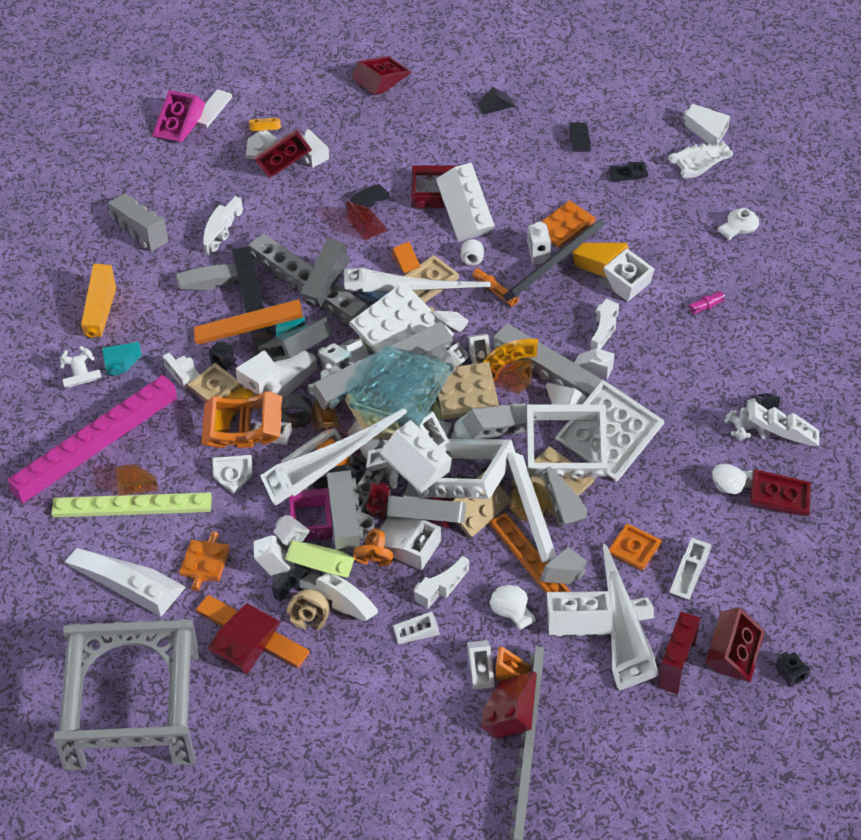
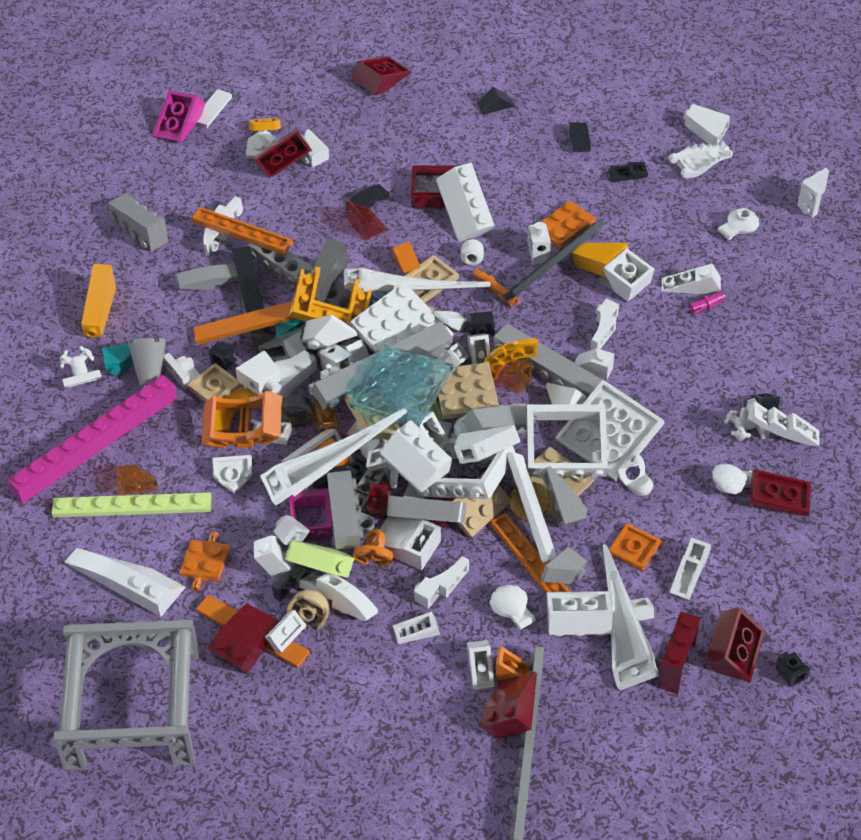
none -> light grey cone [128,338,166,388]
none -> orange tile [191,207,293,255]
none -> white plate [265,610,306,653]
none -> light orange wedge [289,267,372,337]
none -> white slope [301,315,358,349]
none -> white slope [454,425,520,464]
none -> black brick [467,311,495,336]
none -> white piece [618,455,653,496]
none -> white slope [661,264,721,294]
none -> white bracket [797,168,829,218]

